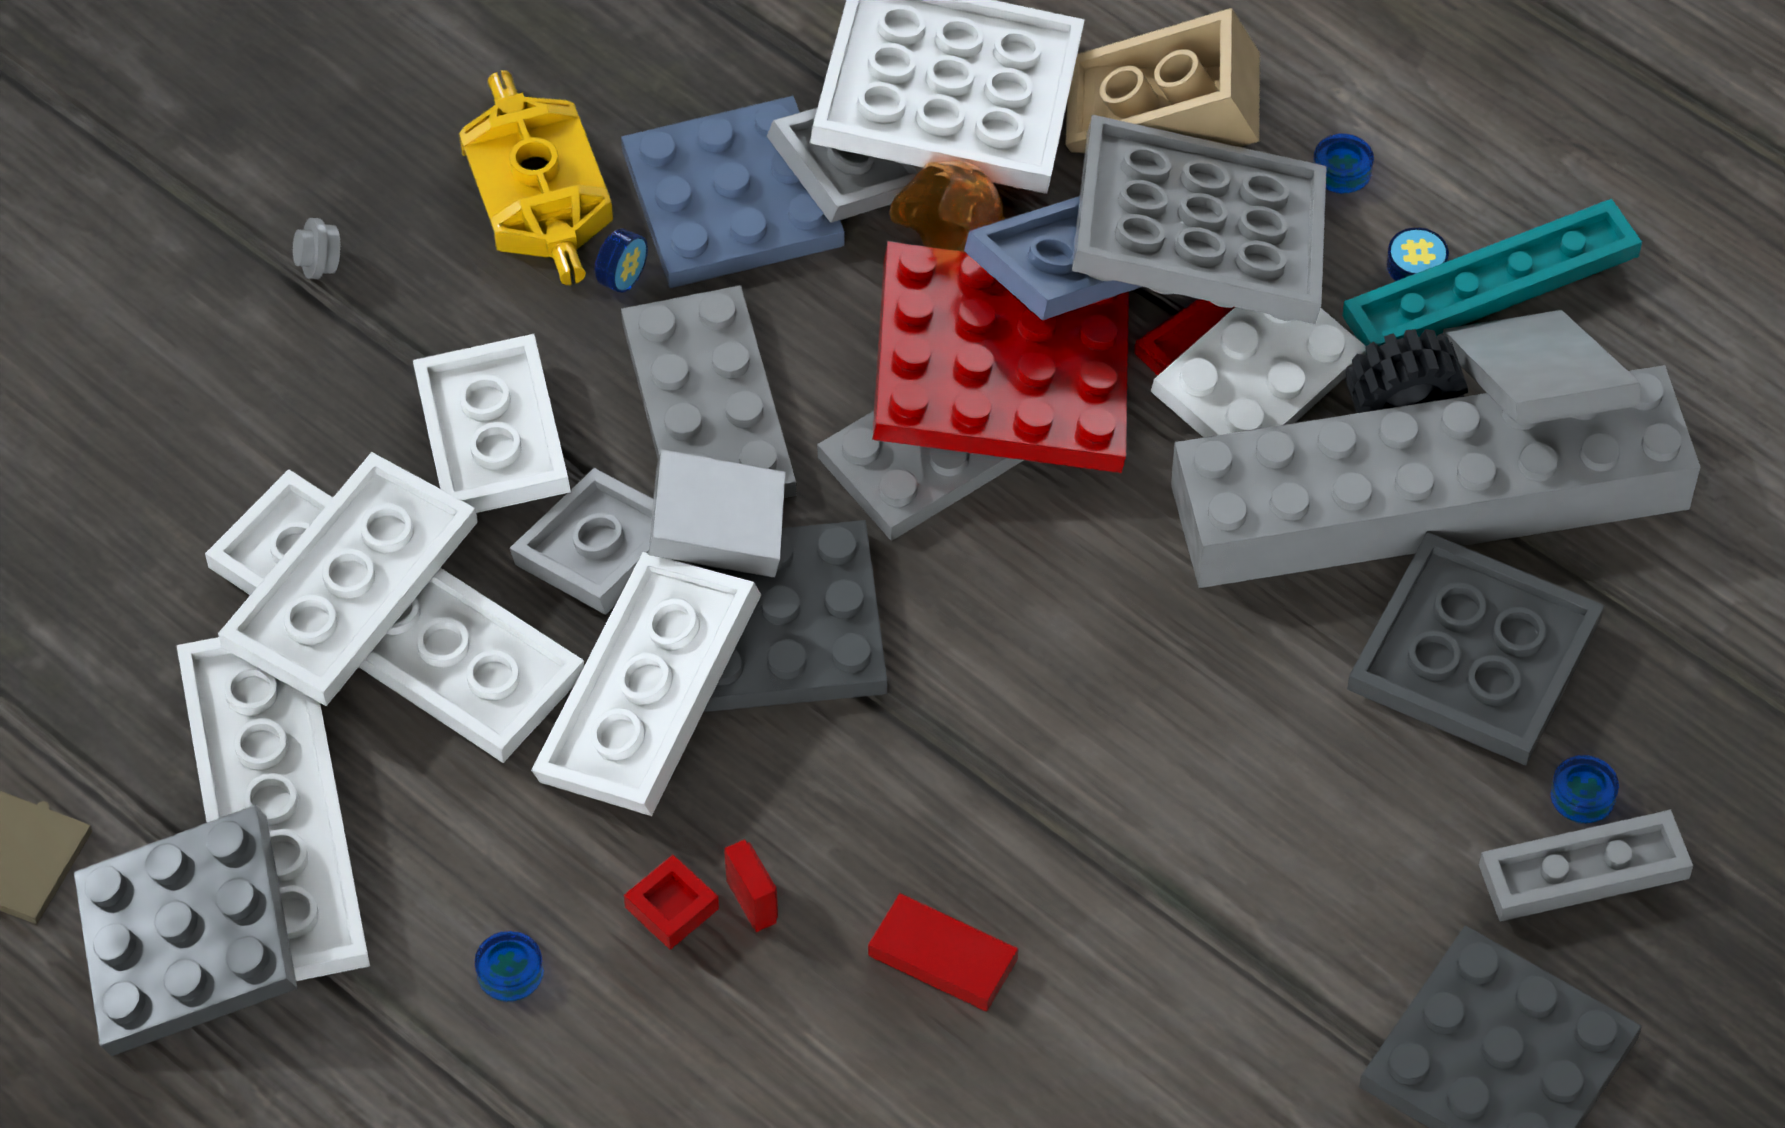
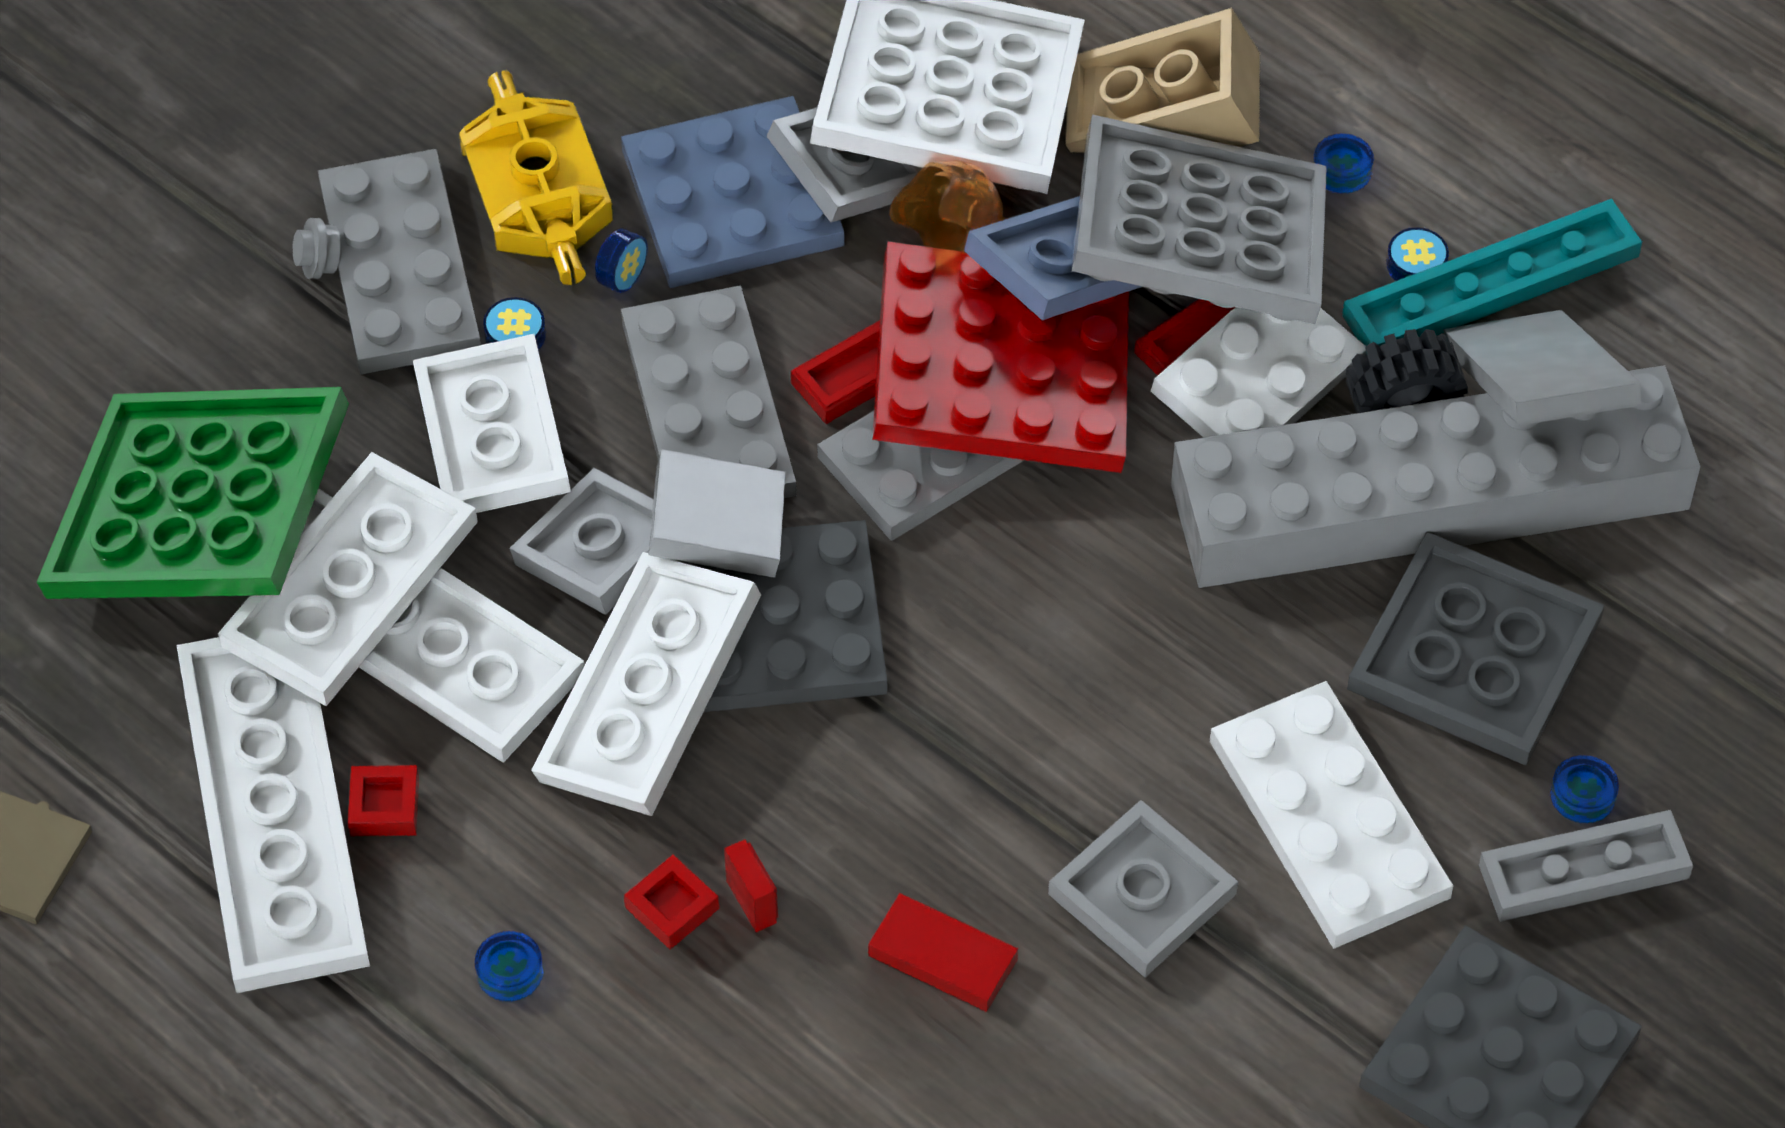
plate [74,805,297,1056] -> none
none -> green plate [37,387,349,599]
none -> light grey plate [318,149,481,375]
none -> red plate [348,765,419,836]
none -> tile [483,297,546,350]
none -> red tile [790,320,880,424]
none -> light grey plate [1048,800,1238,978]
none -> white plate [1210,681,1453,949]

